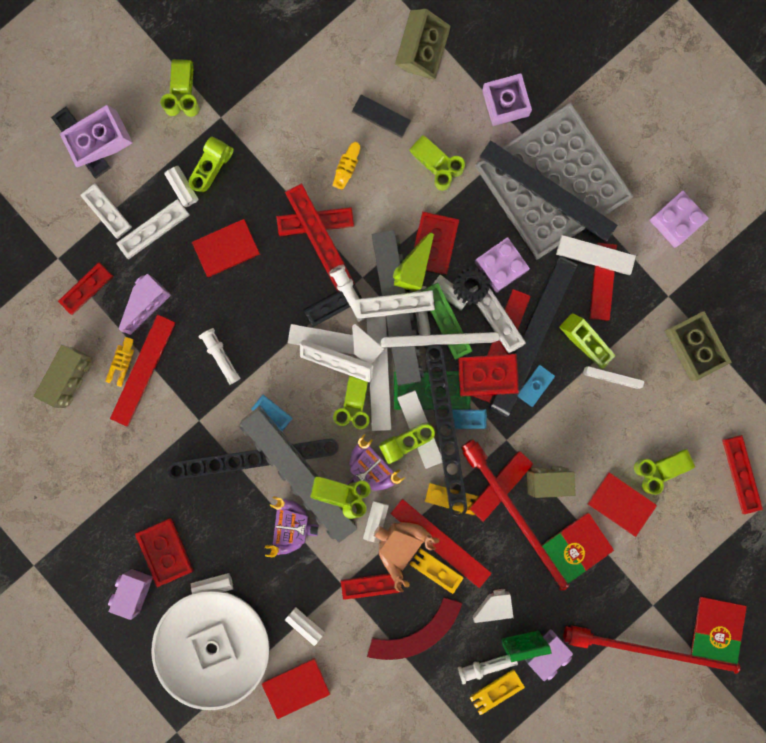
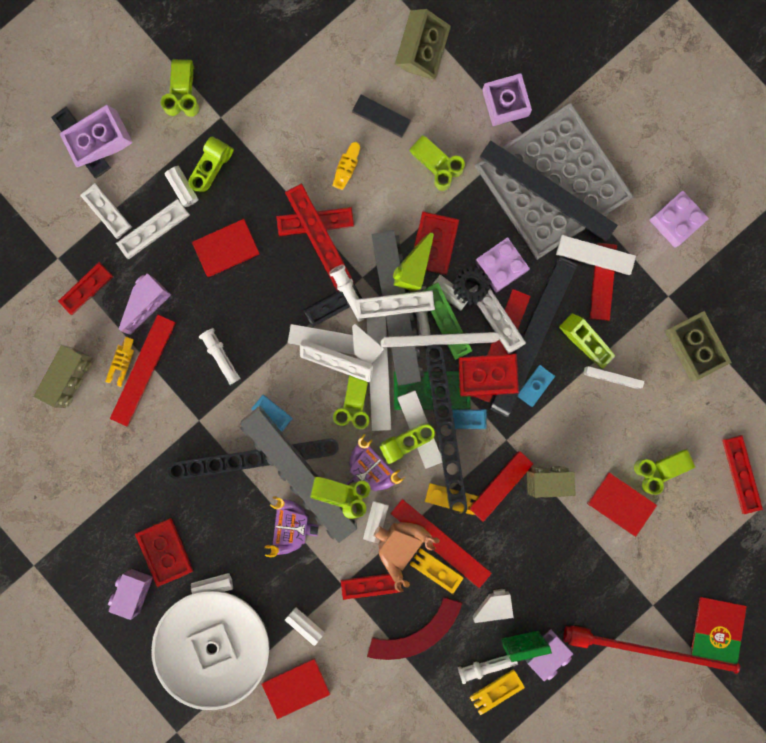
flag [461,439,614,590] -> none

